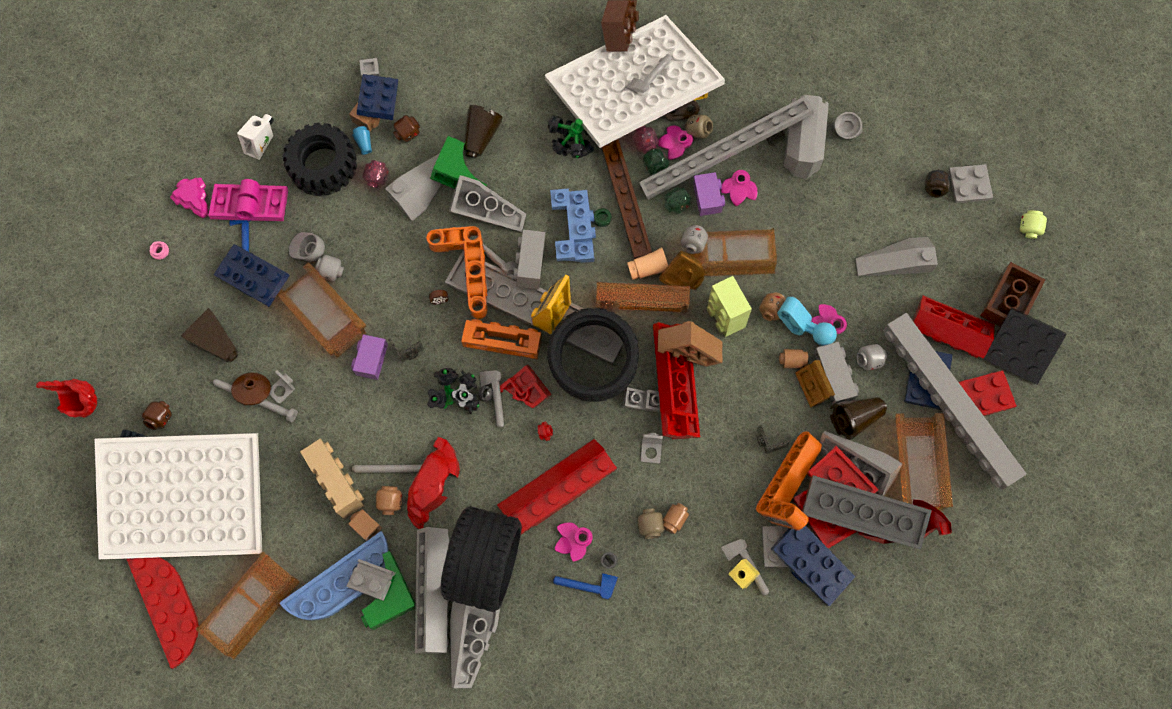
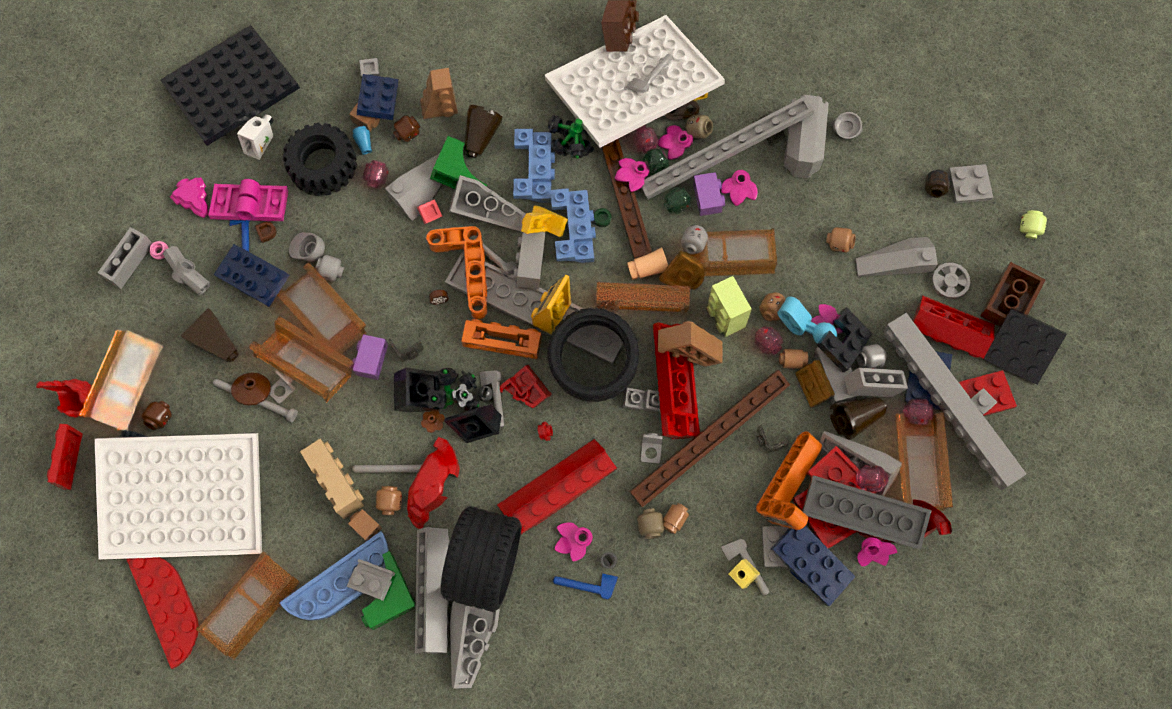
none -> red plate [47,424,83,490]
none -> clear orange piece [80,330,163,432]
none -> light grey brick [98,227,153,289]
none -> black plate [161,25,300,146]
none -> light grey piece [163,246,211,296]
none -> clear orange piece [249,316,354,402]
none -> reddish brown tile [255,222,277,243]
none -> black slope [394,368,440,412]
none -> coral plate [417,199,442,224]
none -> medium nougat wedge [420,68,458,119]
none -> dark orange plant [421,410,445,433]
none -> black slope [444,404,502,443]
none -> medium blue bracket [513,129,555,202]
none -> yellow bracket [521,206,568,237]
none -> dark pink plate [615,158,650,192]
none -> reddish brown plate [629,370,790,507]
none -> clear pink head [754,326,783,355]
none -> black plate [817,307,873,373]
none -> medium nougat head [826,227,855,253]
none -> light grey brick [844,368,908,397]
none -> clear pink head [856,465,889,492]
none -> dark pink plate [857,537,897,567]
none -> clear pink head [903,399,933,425]
none -> light grey piece [931,263,971,299]
none -> light grey plate [971,388,997,415]

